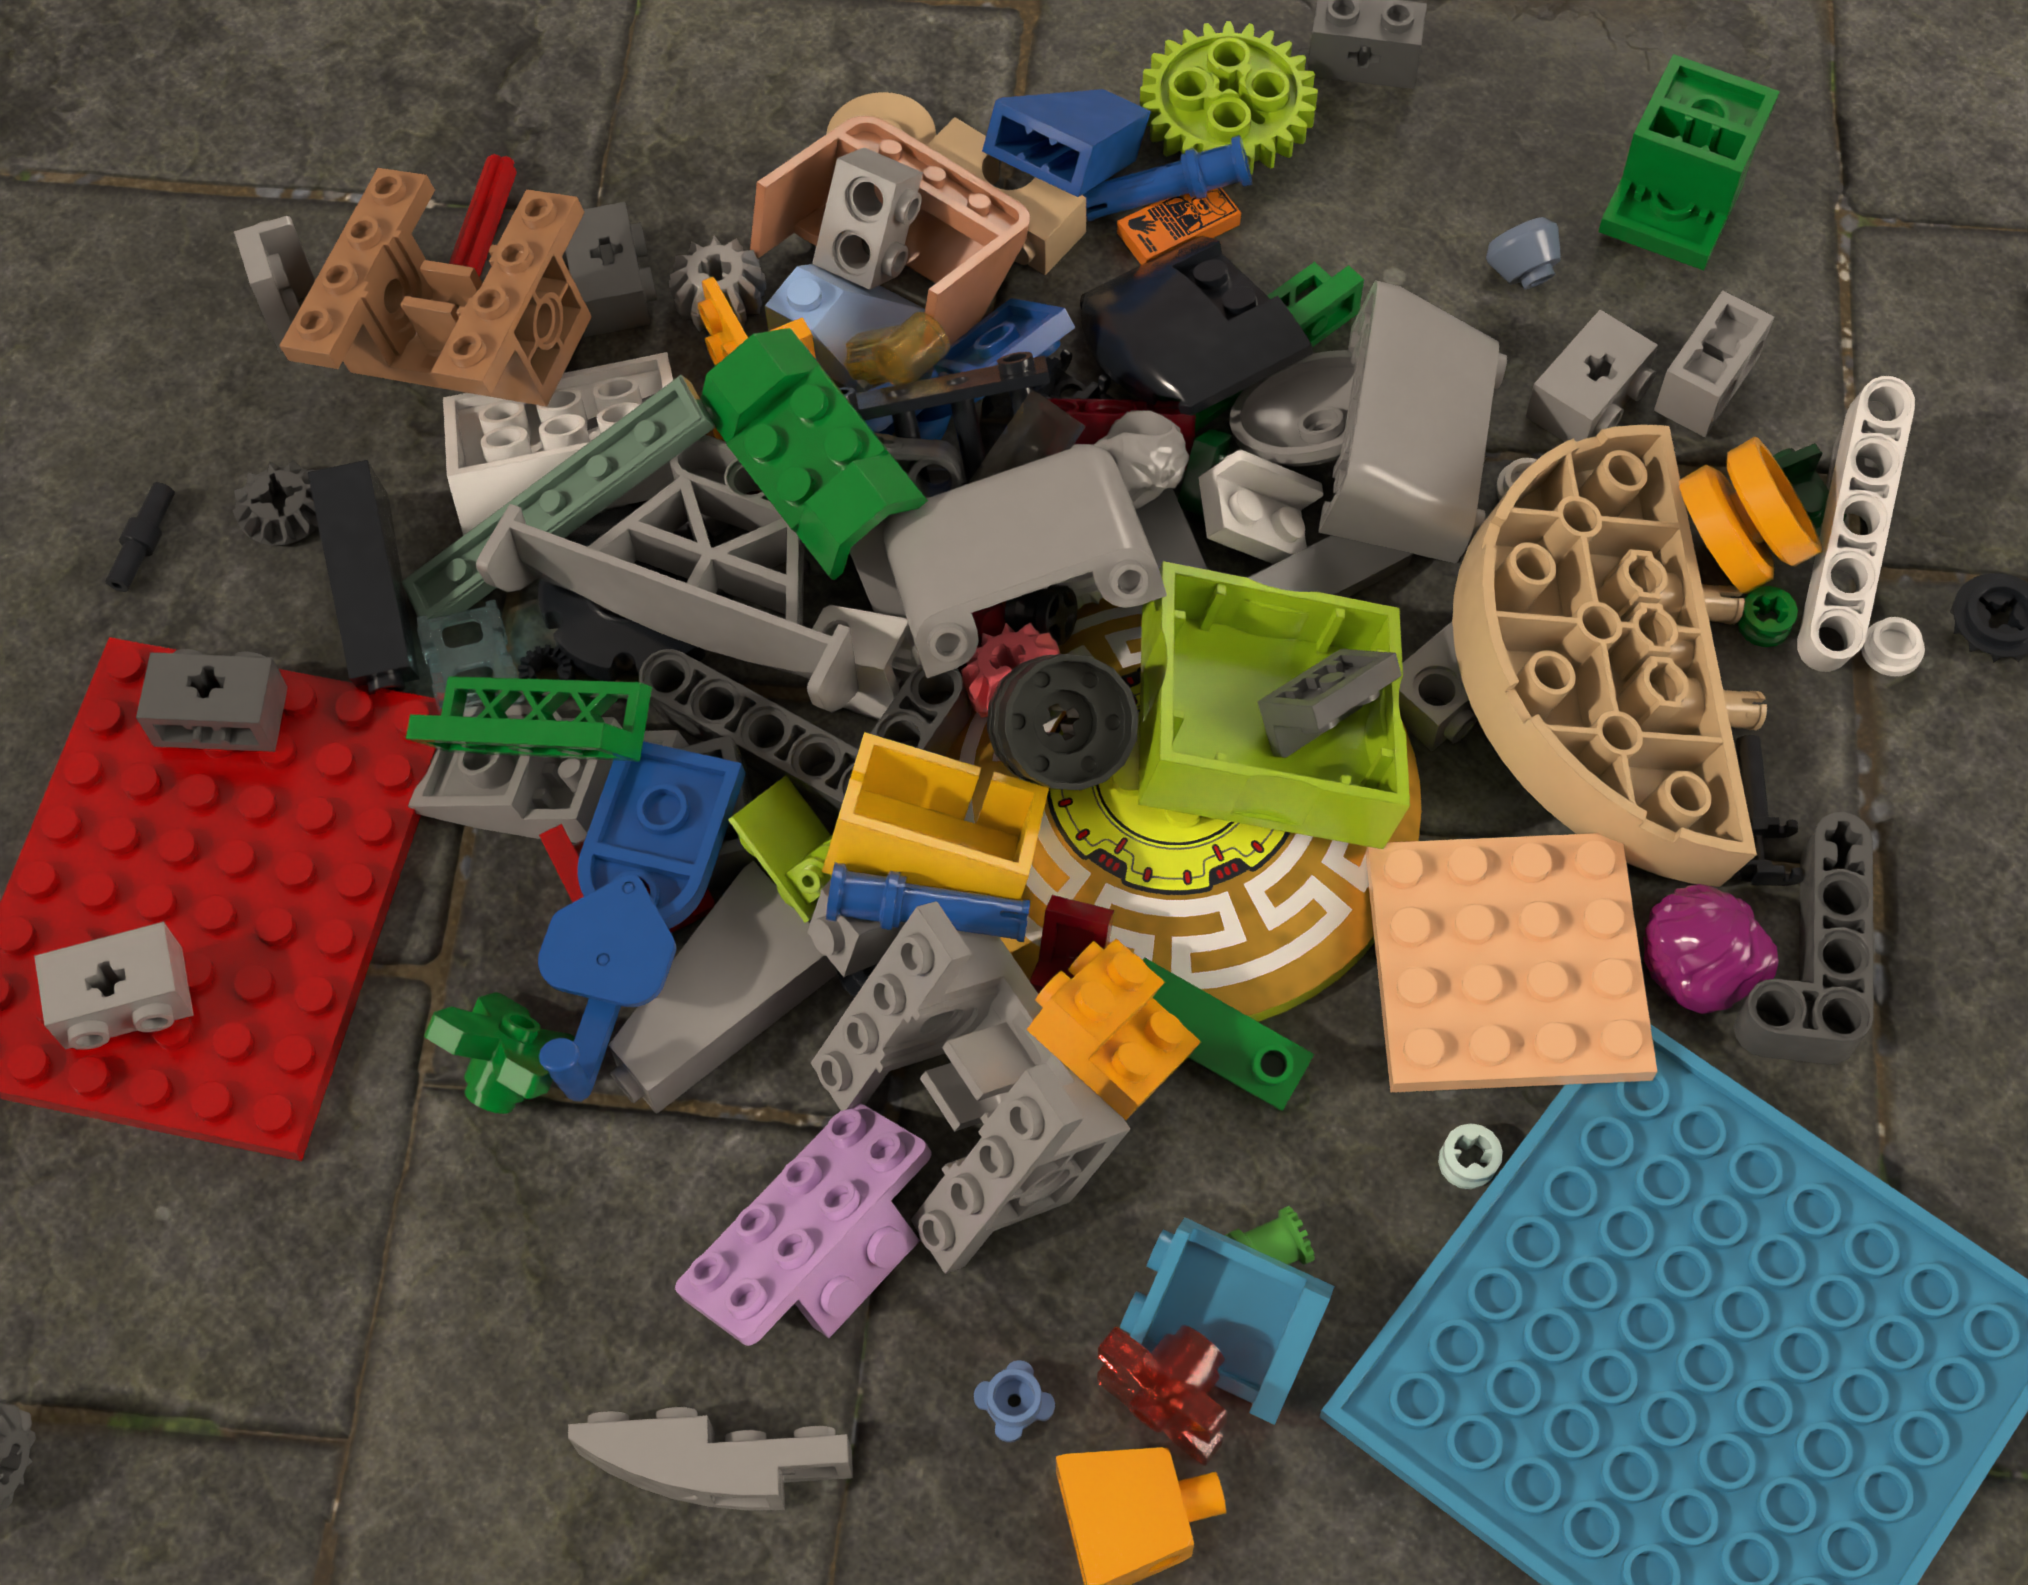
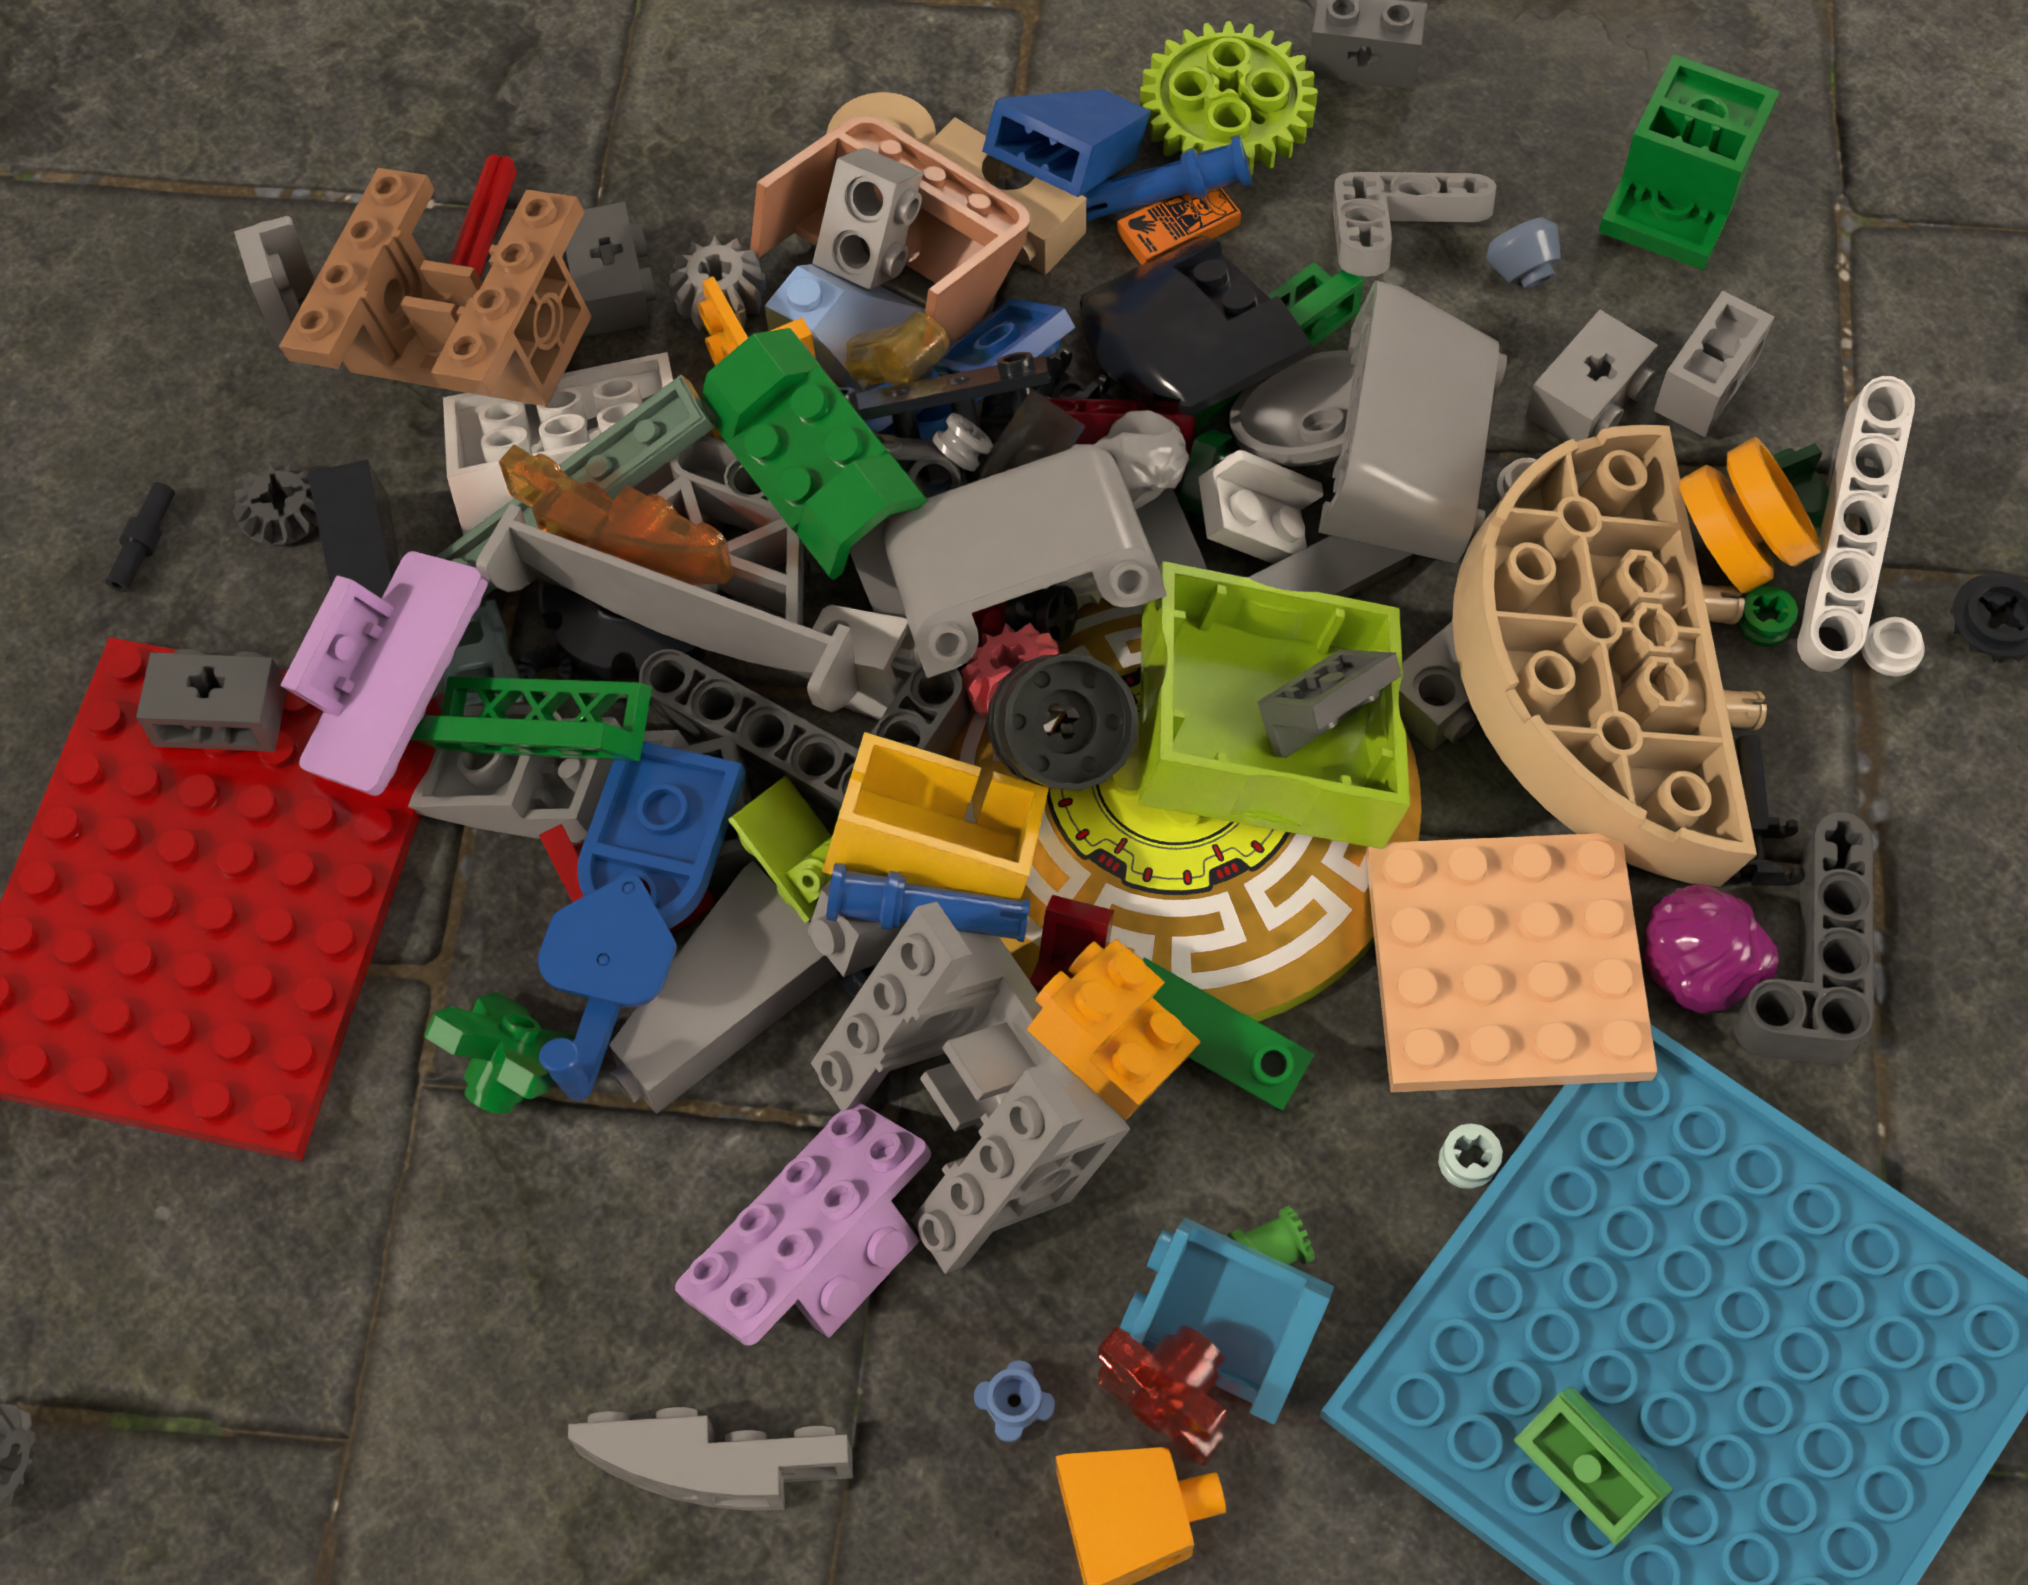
light grey brick [34,922,194,1050] -> none
none -> lavender bracket [280,551,489,796]
none -> clear orange slope [499,445,733,585]
none -> light grey bush [932,413,994,471]
none -> light grey beam [1333,172,1497,277]
none -> bright green slope [1514,1387,1673,1546]

